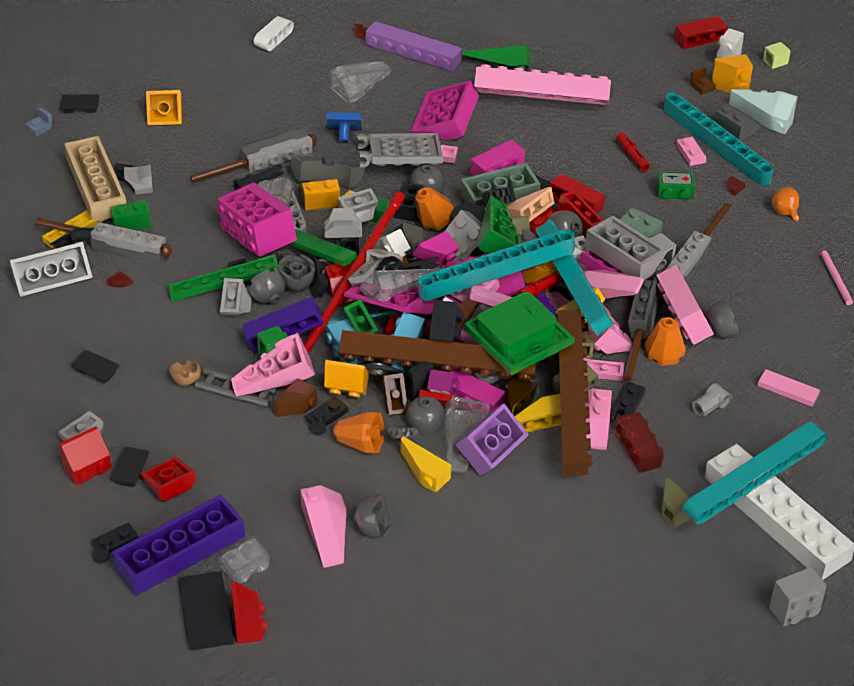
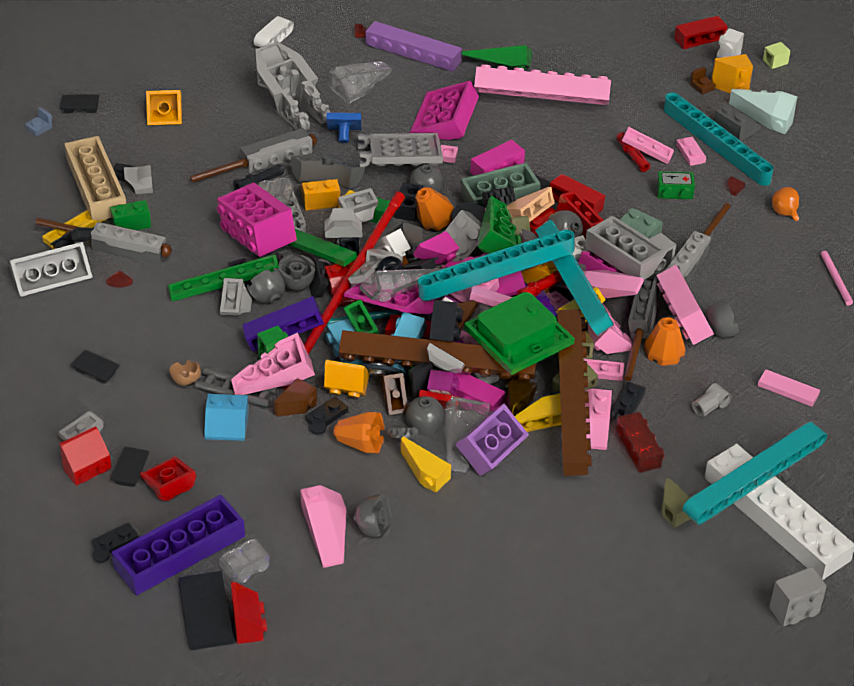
none -> dark azure slope [205,394,249,441]
none -> light grey connector [255,41,330,131]
none -> light grey slope [427,343,465,373]
none -> bright pink tile [622,127,674,164]

